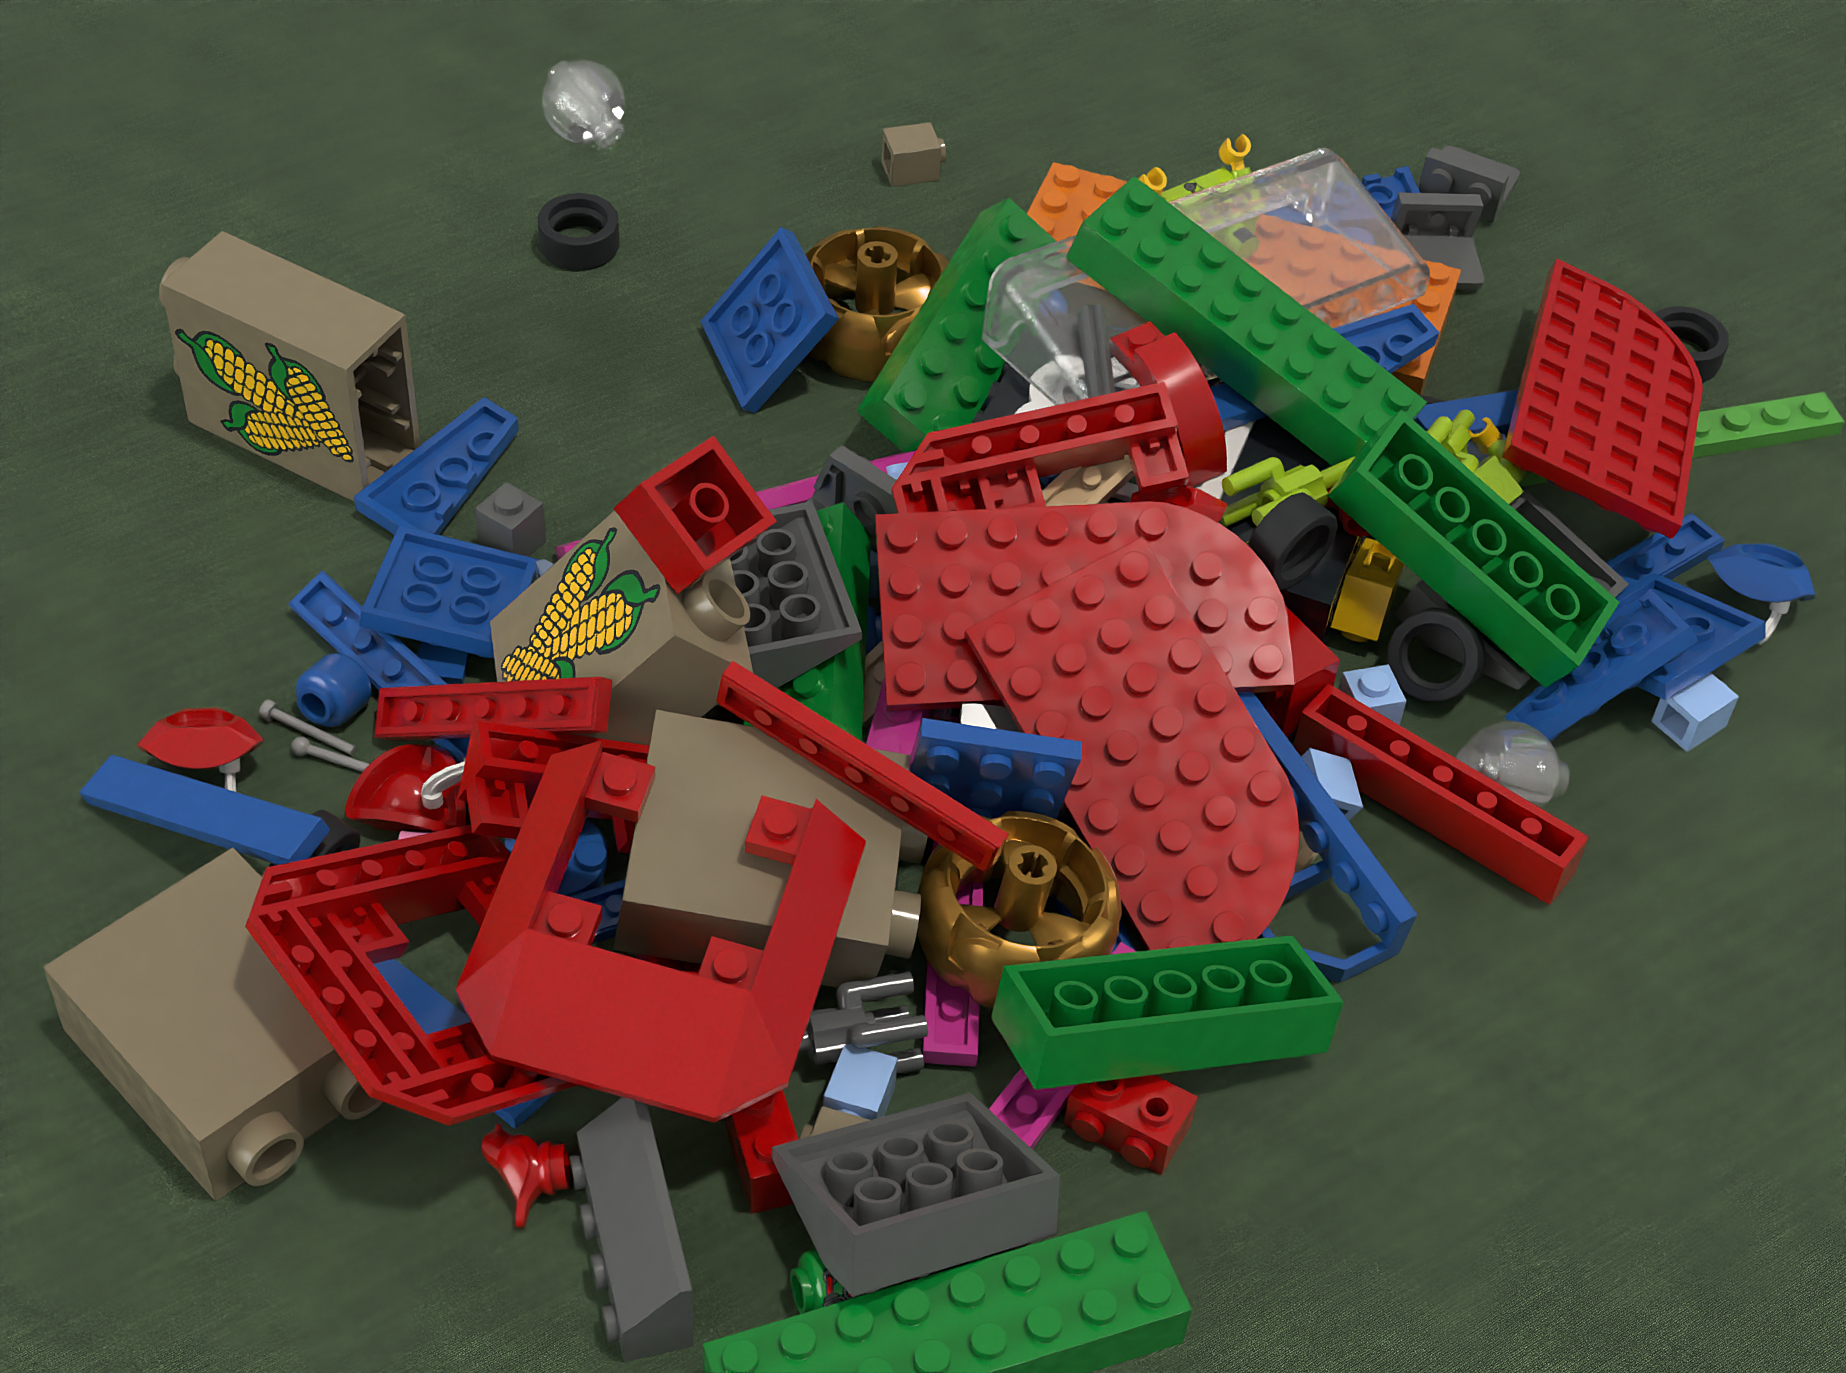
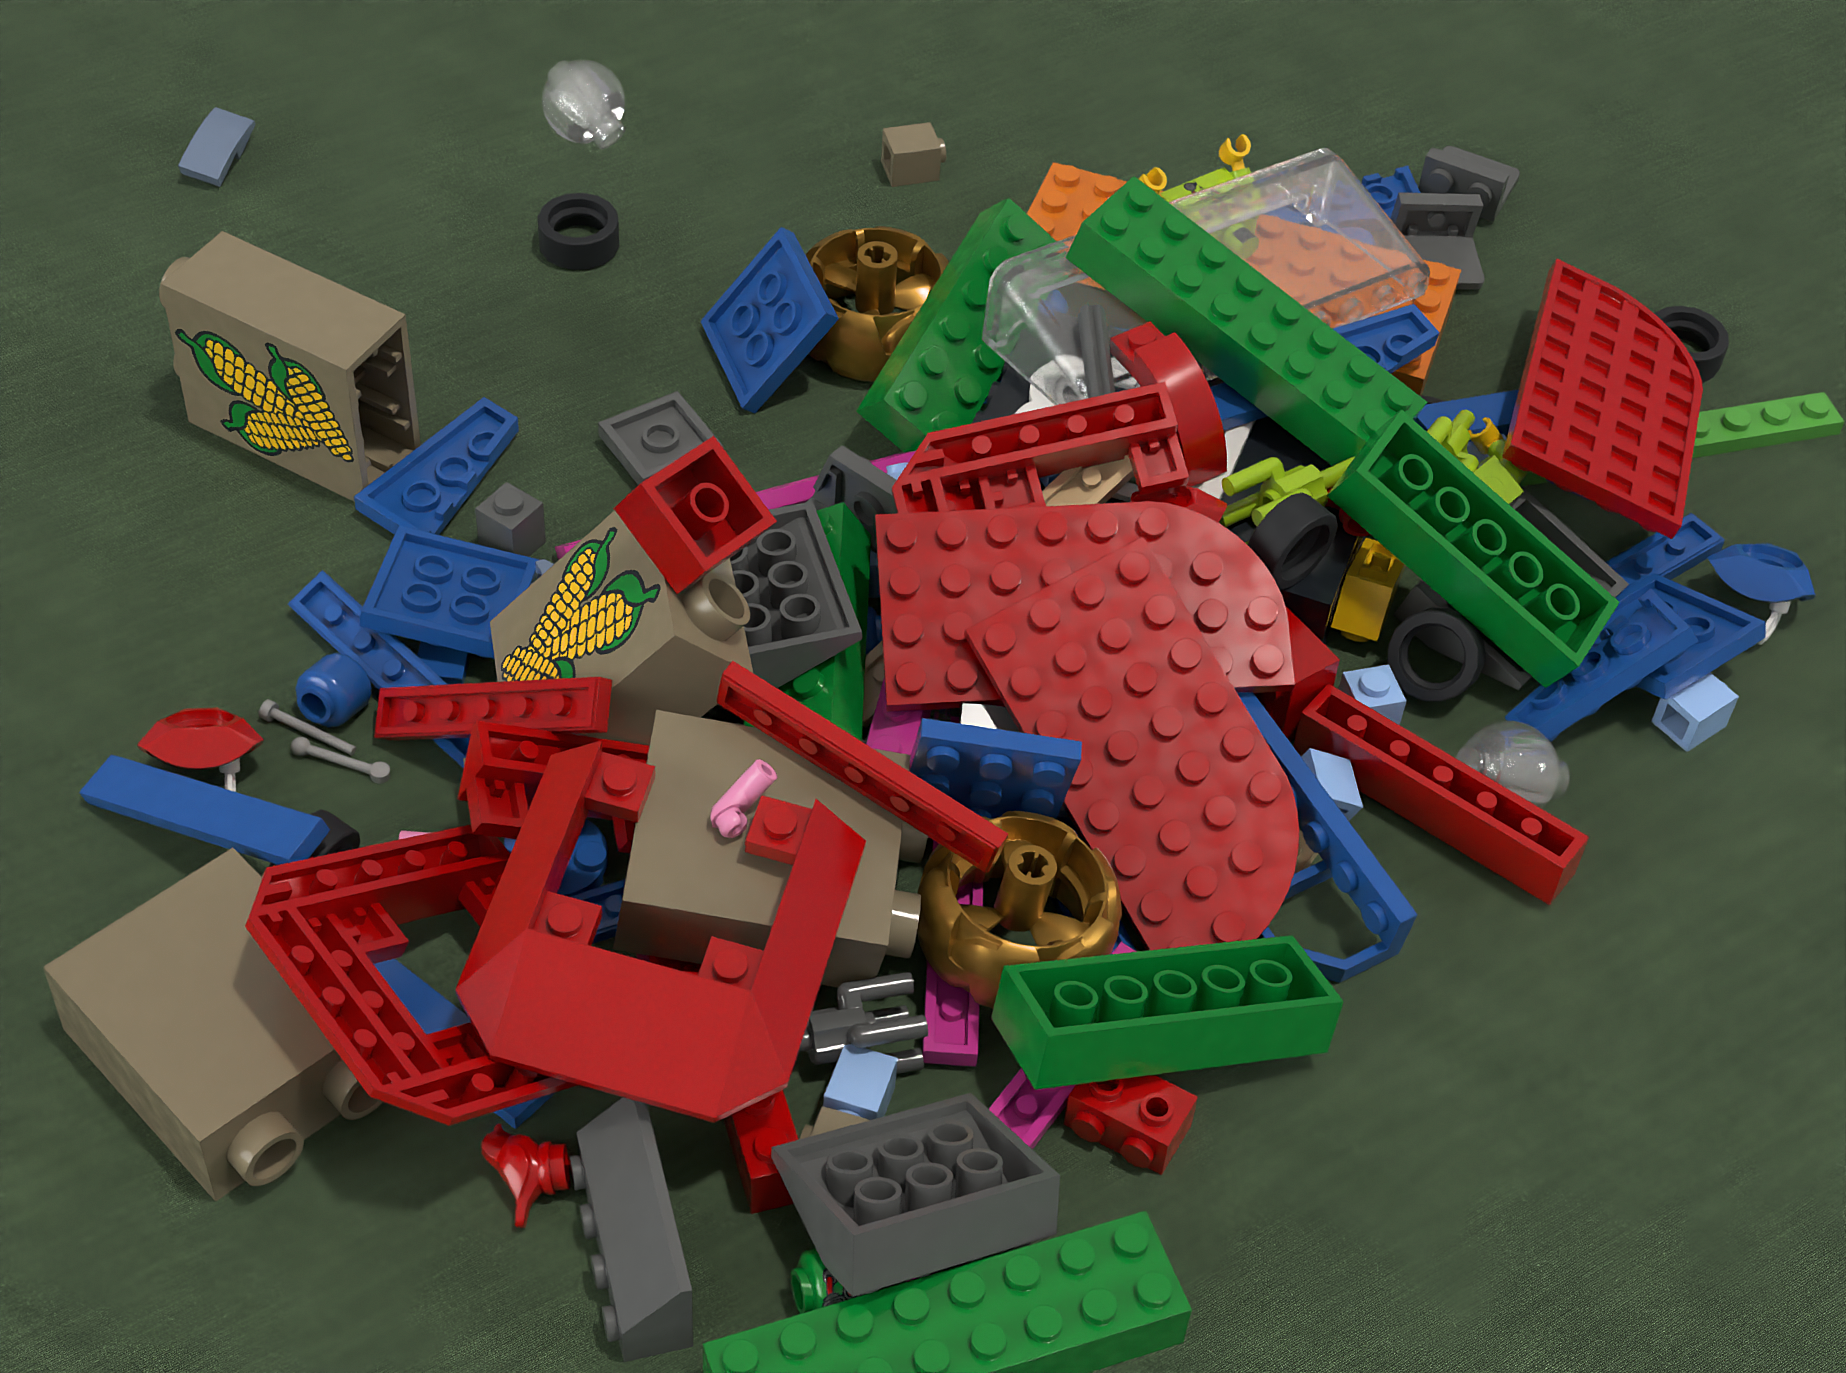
red hat [344,744,466,833] -> none
none -> sand blue slope [178,107,256,187]
none -> dark grey plate [598,391,724,485]
none -> bright pink arm [710,759,777,838]

